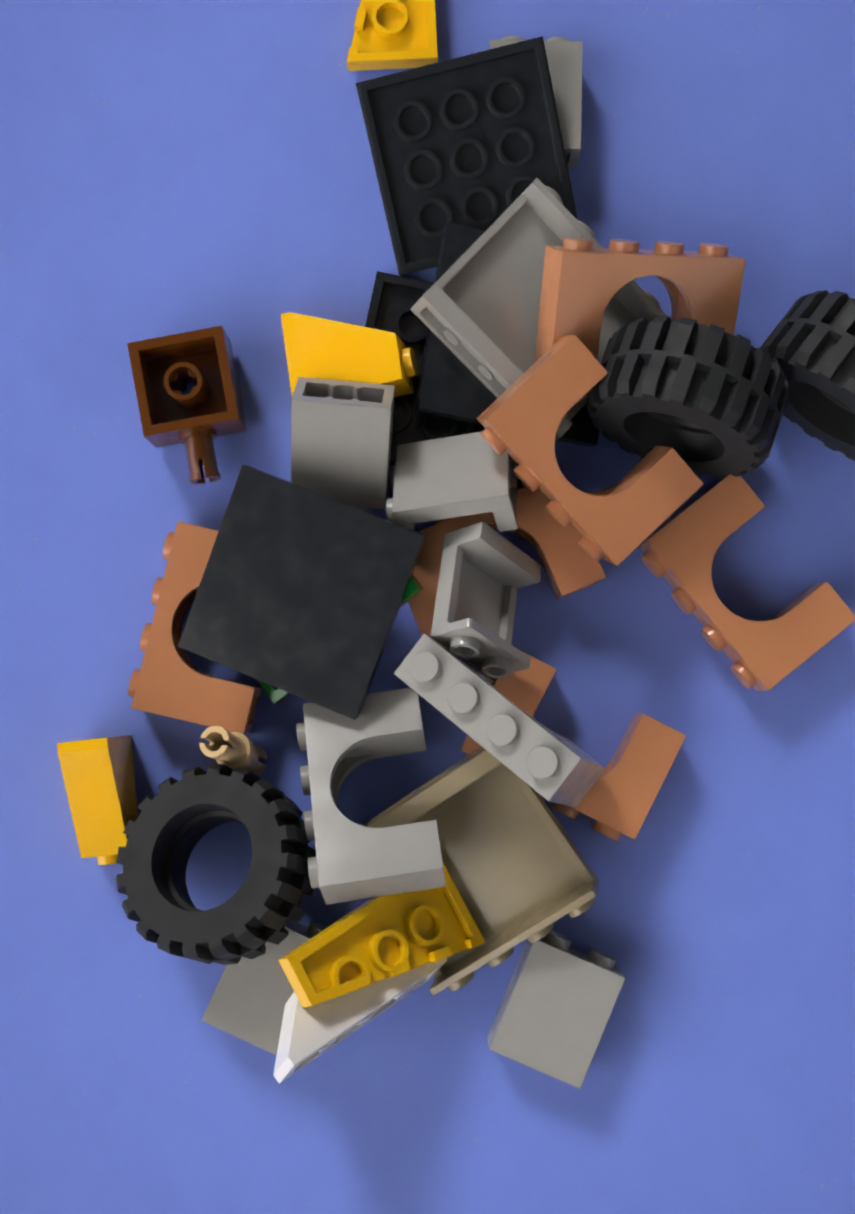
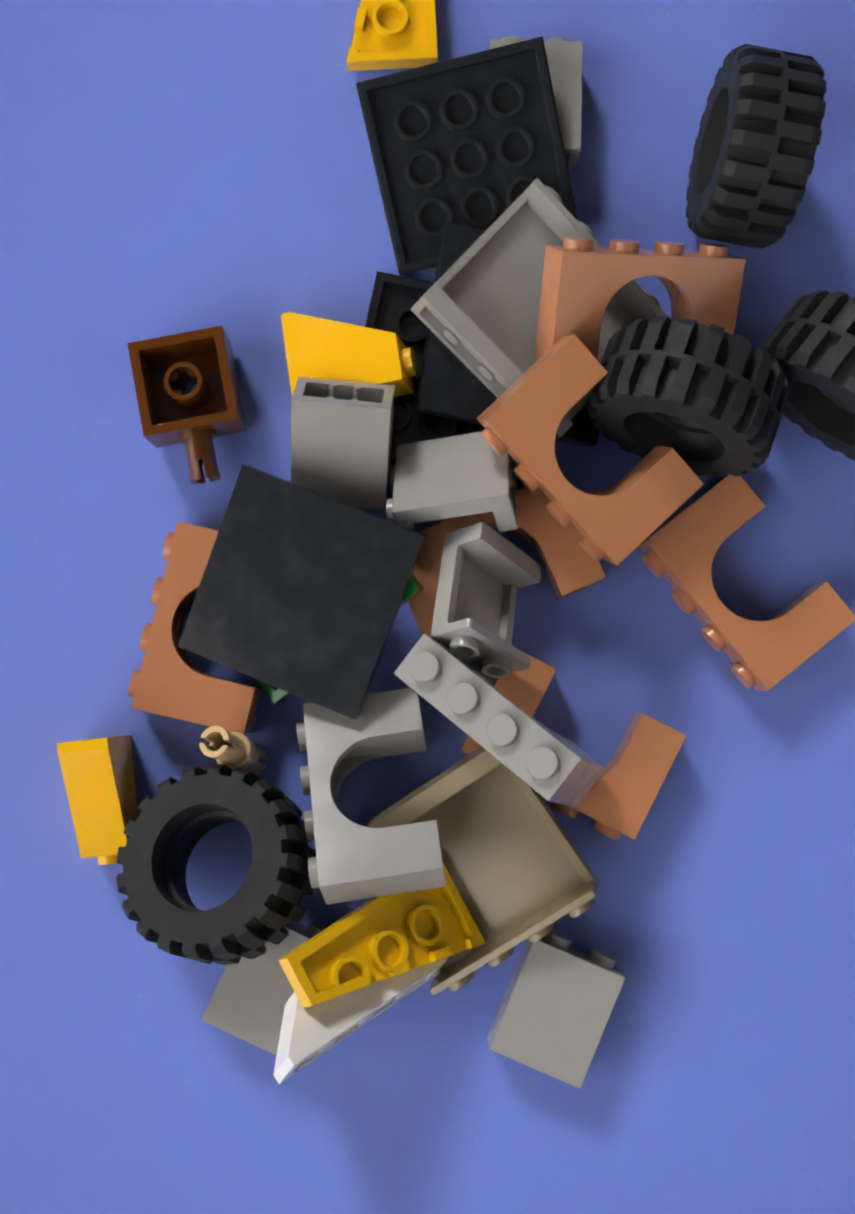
none -> black tyre [686,44,826,249]

